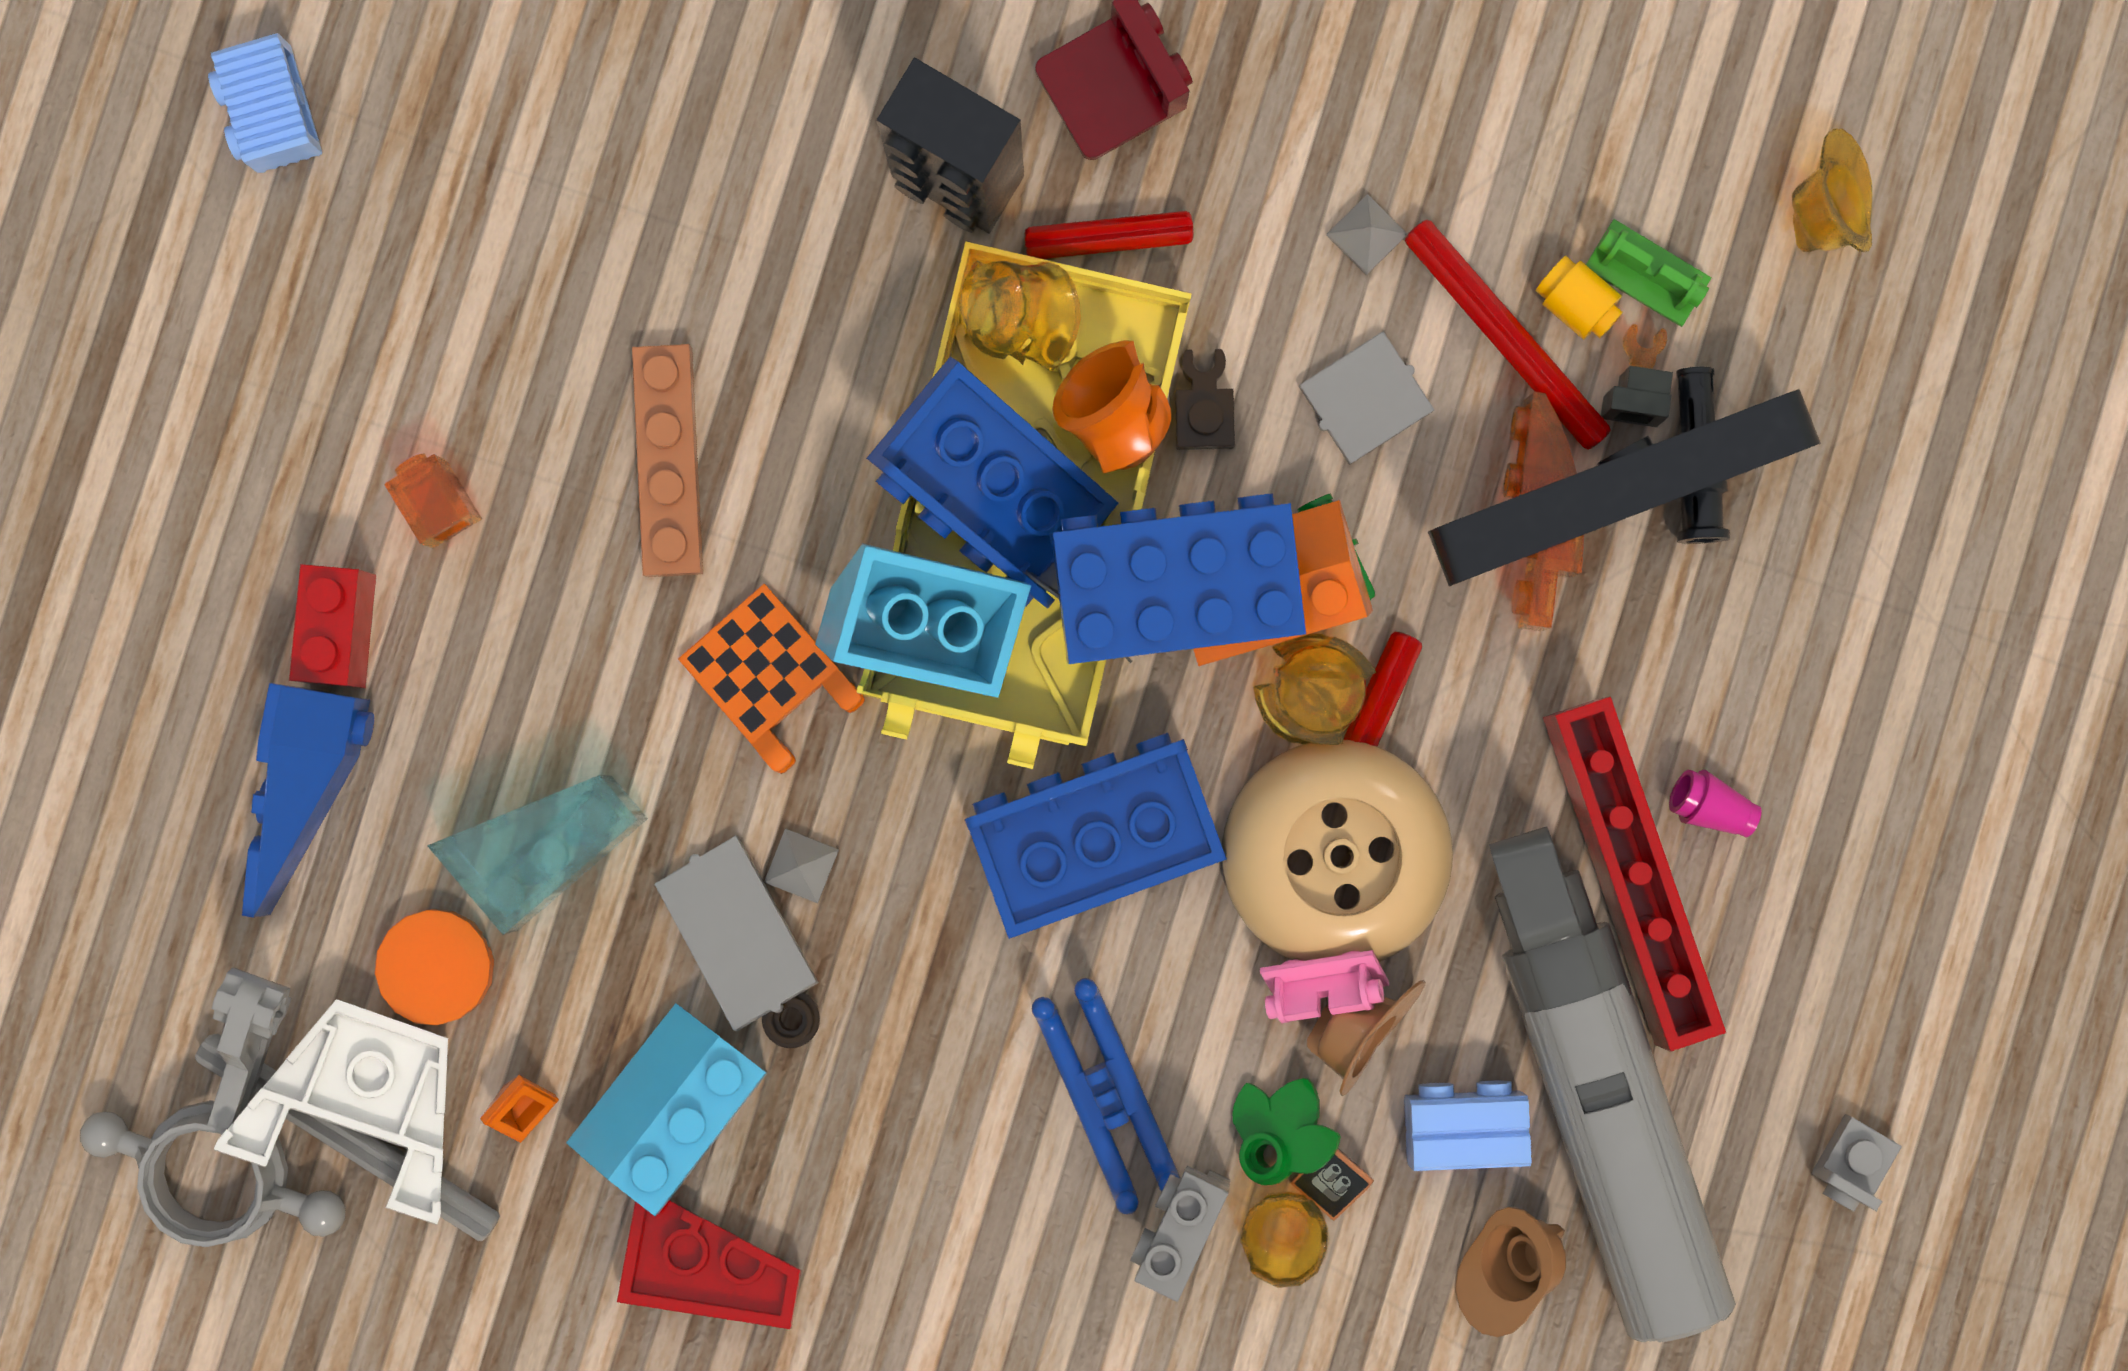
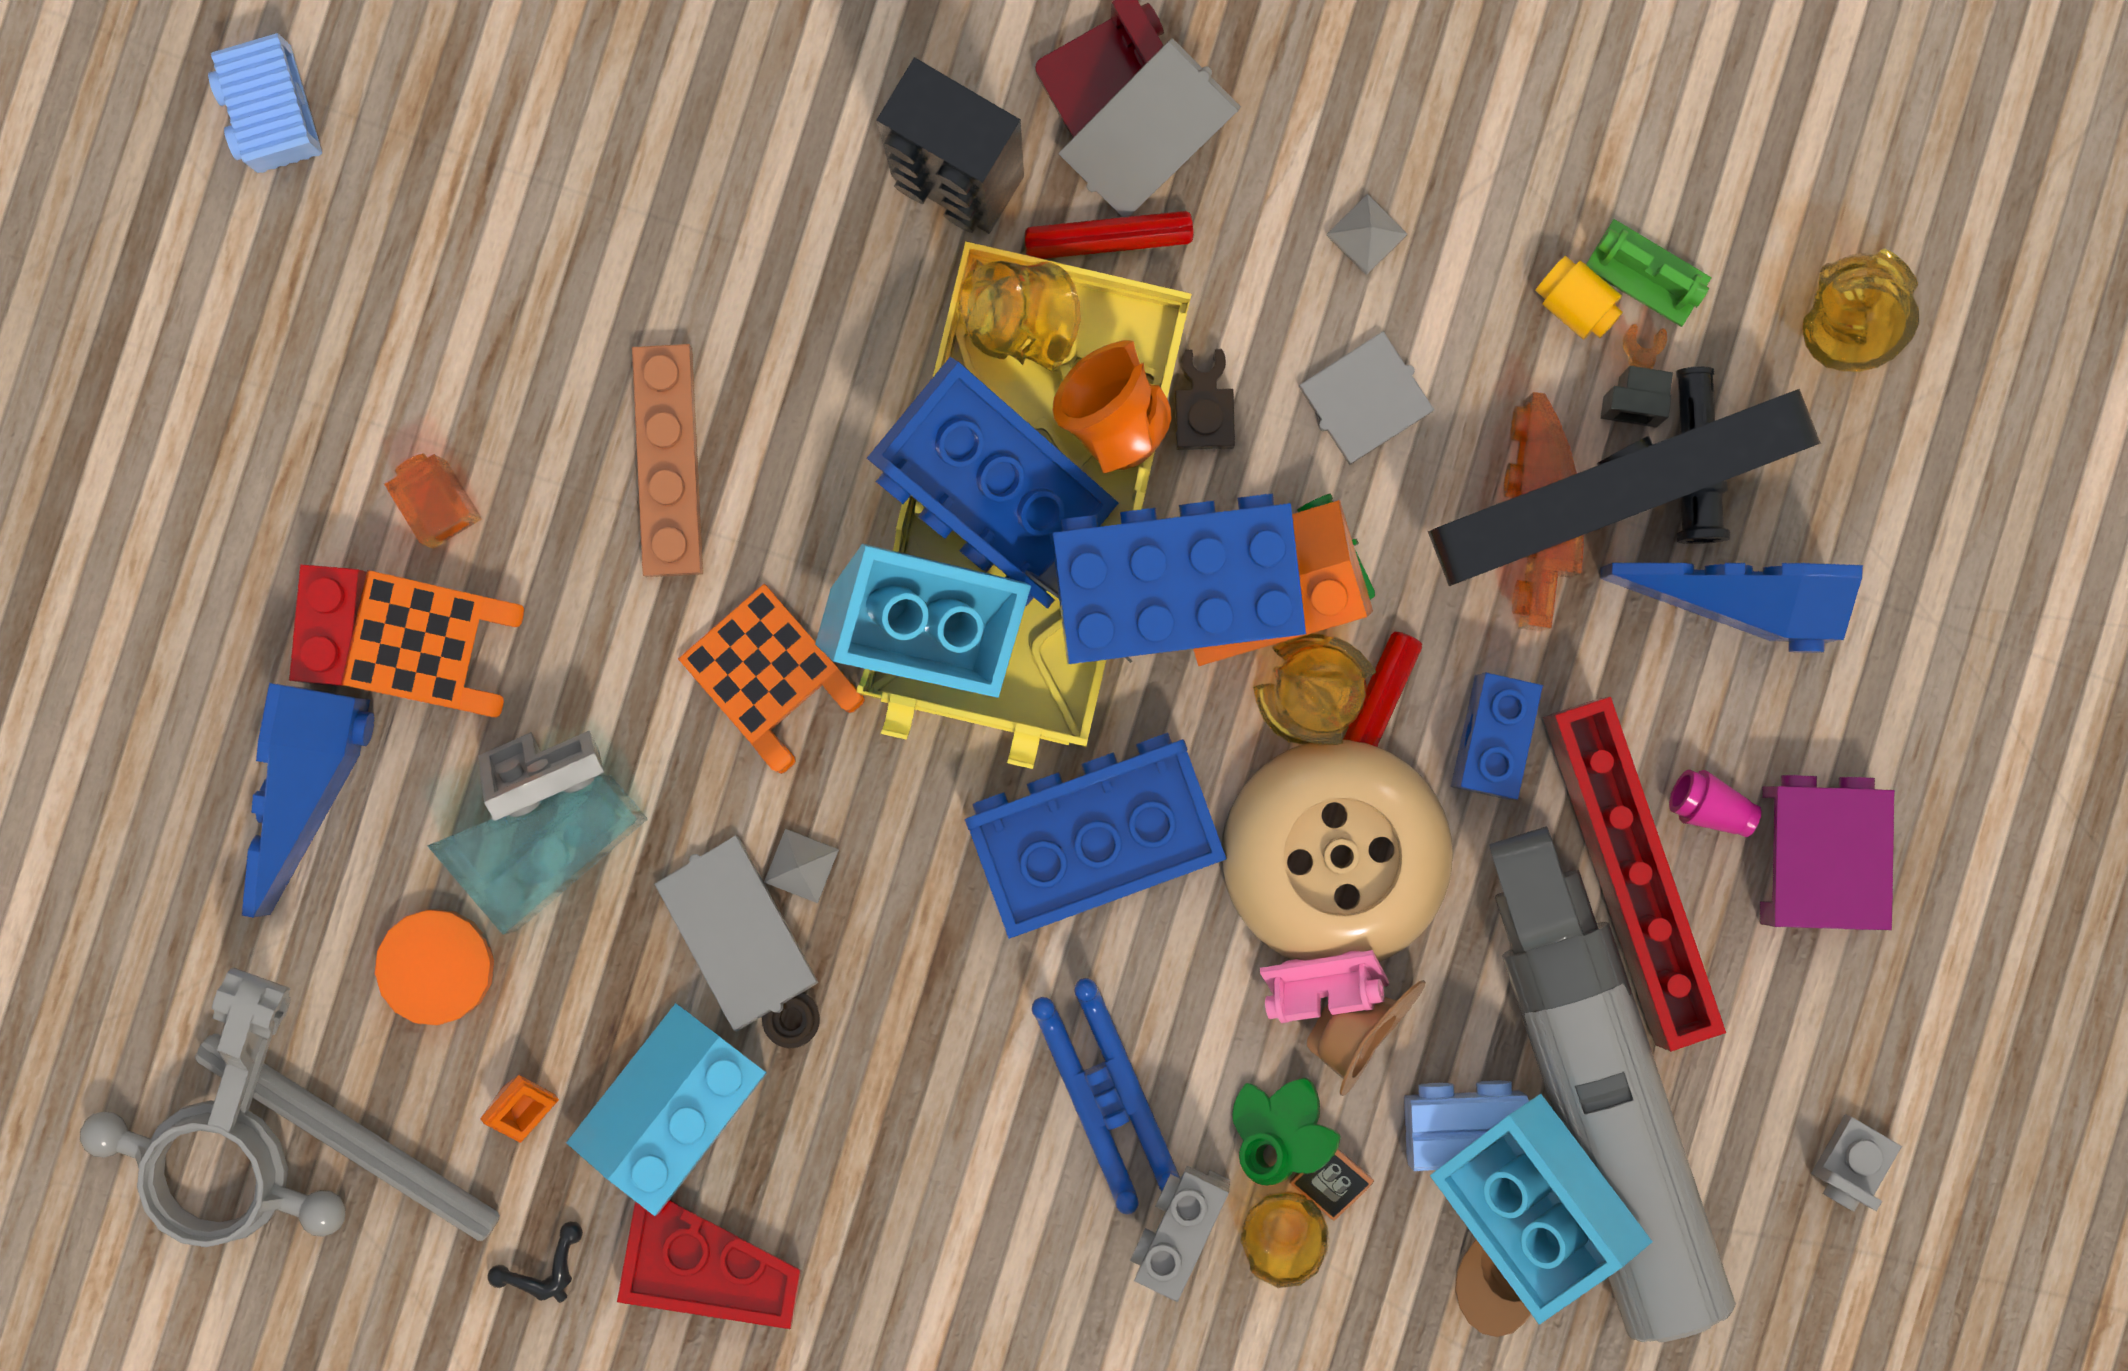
white wing [214,999,448,1225] -> none
red axle [1405,220,1611,450] -> none
clear yellow piece [1792,129,1872,252] -> none
none -> orange flag [341,570,524,718]
none -> light grey plate [478,731,604,821]
none -> black piece [487,1221,583,1303]
none -> light grey piece [1058,38,1241,217]
none -> medium azure slope [1430,1094,1653,1325]
none -> blue brick [1451,672,1543,800]
none -> blue wedge [1600,563,1863,653]
none -> magenta panel [1760,775,1895,930]
none -> clear yellow helmet [1802,248,1919,372]

